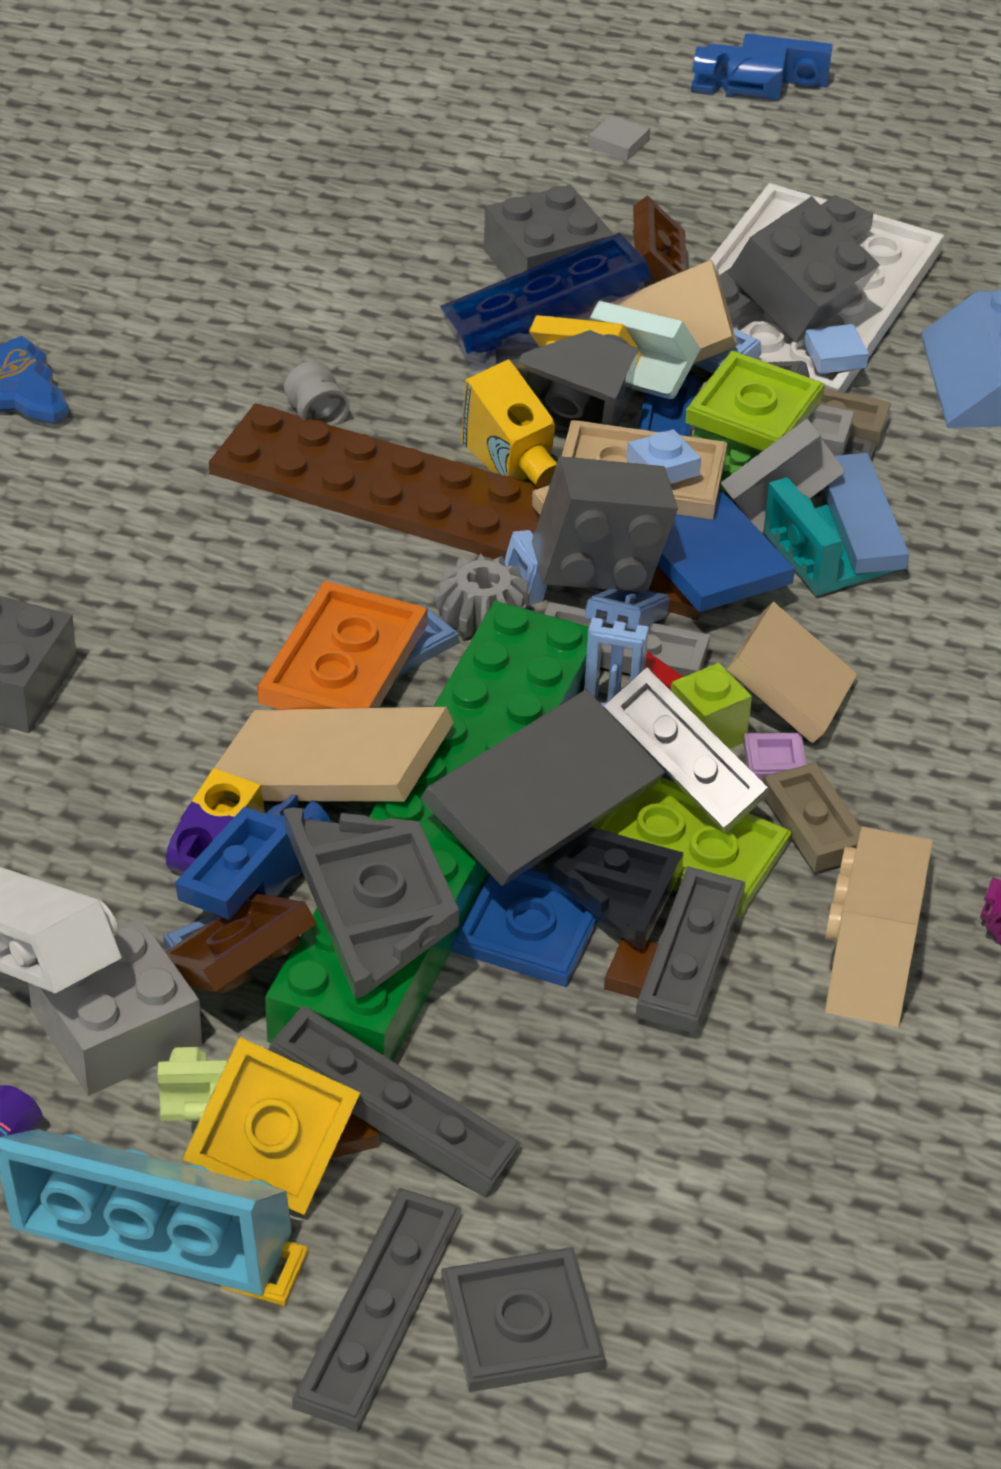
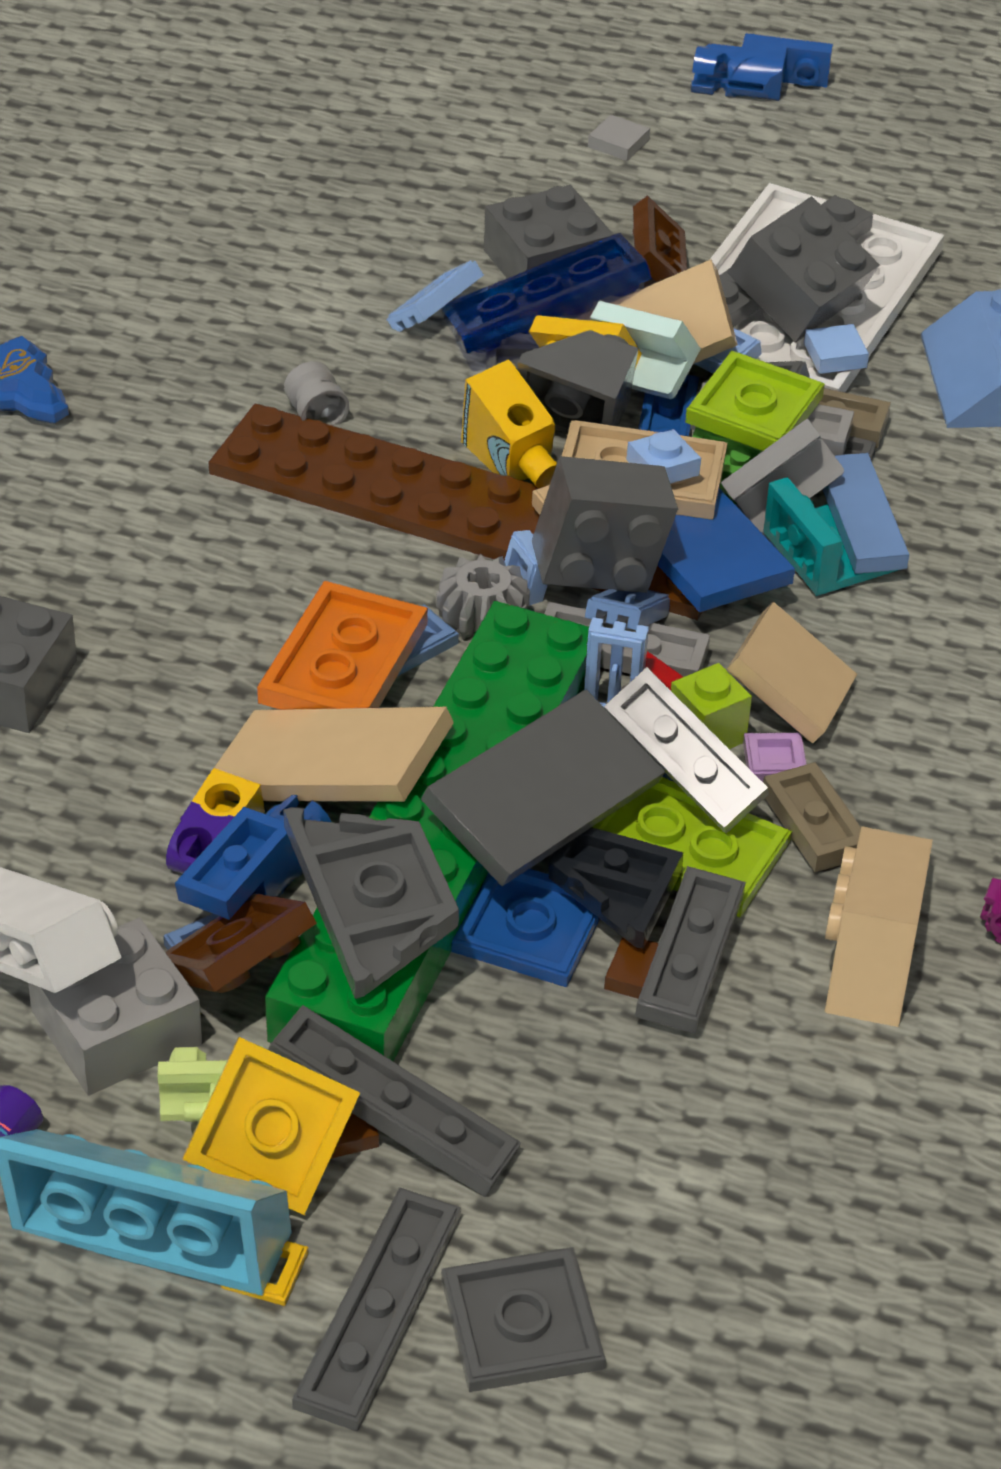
none -> light blue tile [387,260,484,332]

